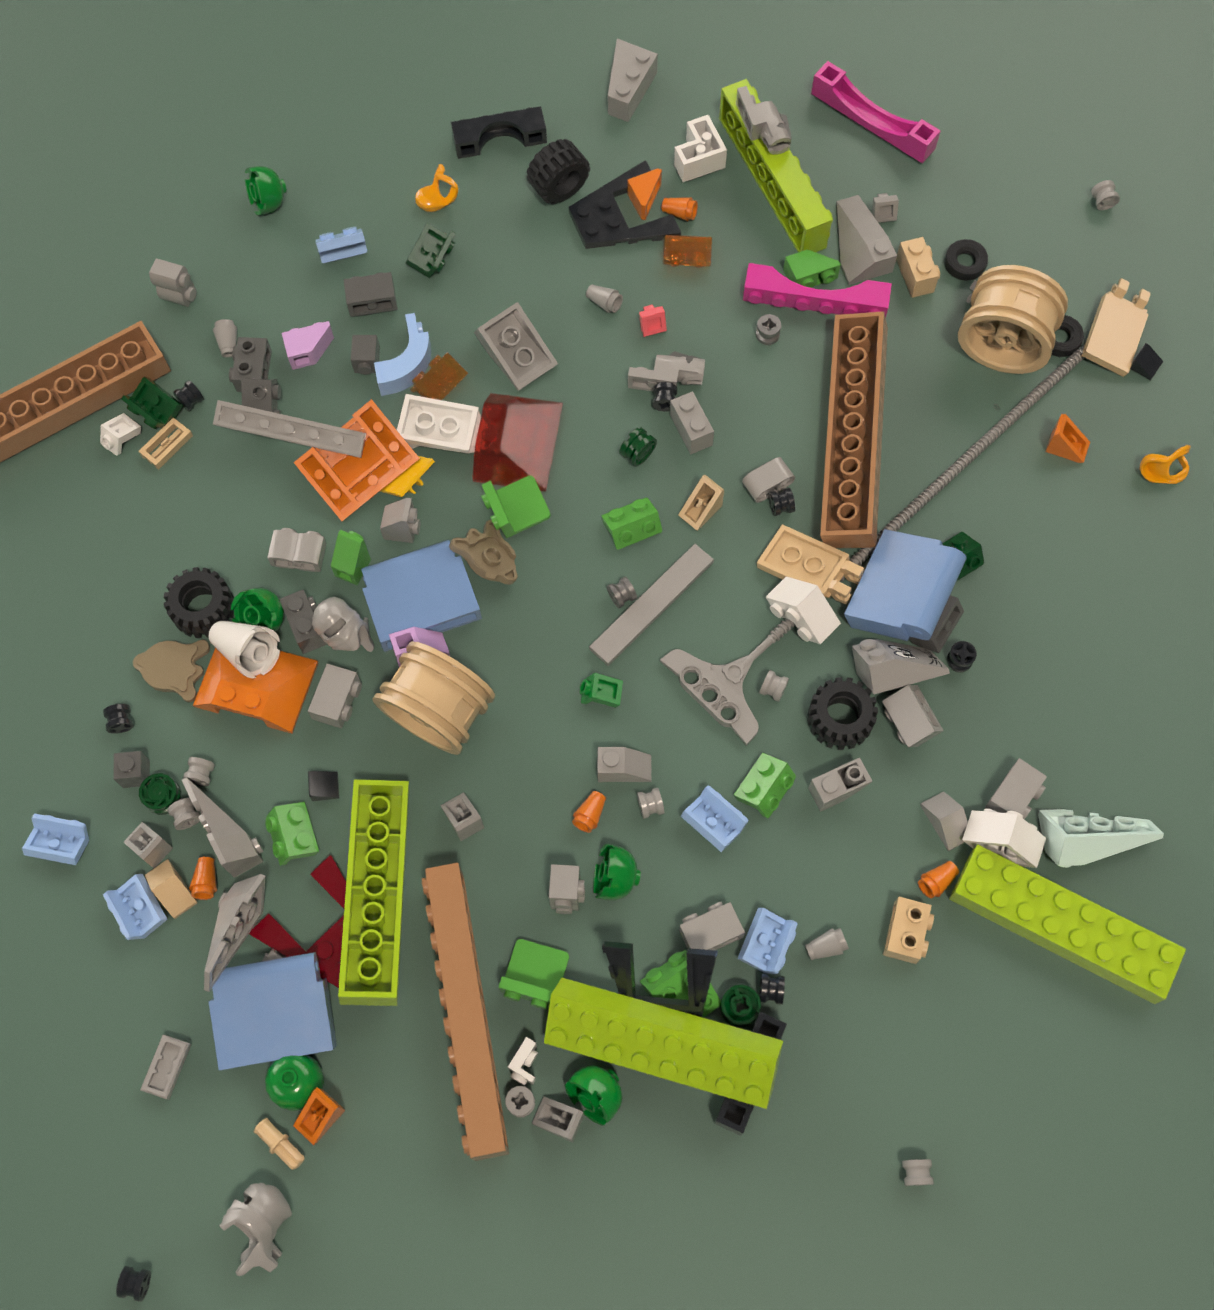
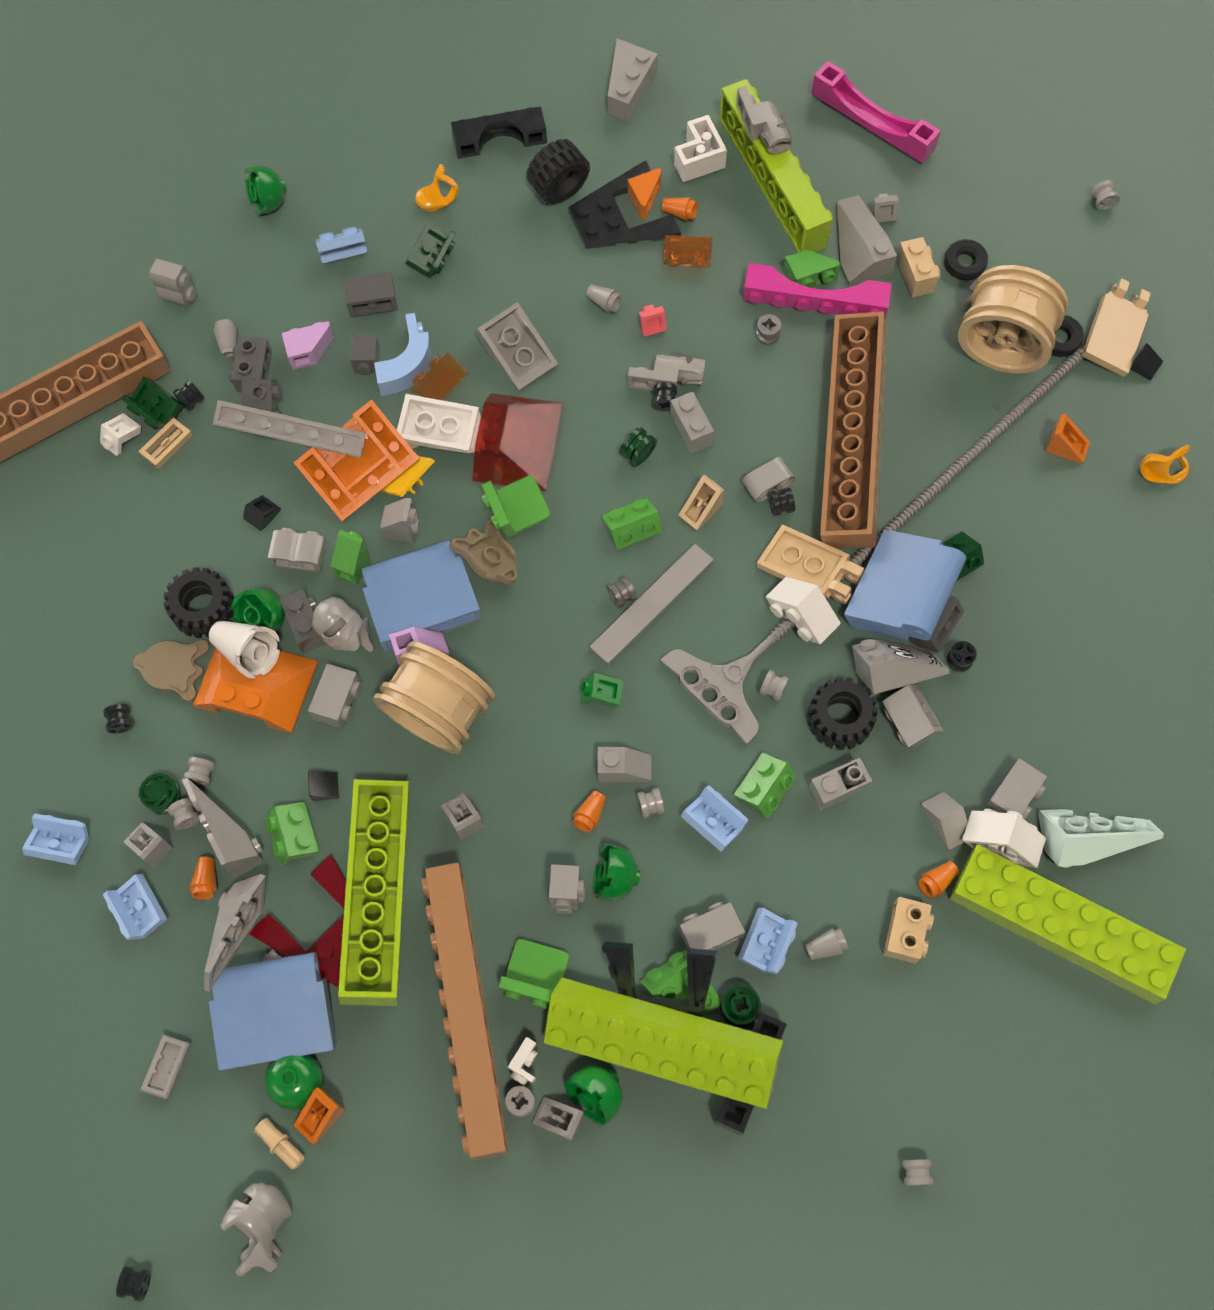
dark grey brick [113,751,150,788] -> none
tan slope [145,859,198,919] -> none
black wheel [759,974,785,1005] -> none
none -> black slope [243,495,281,531]

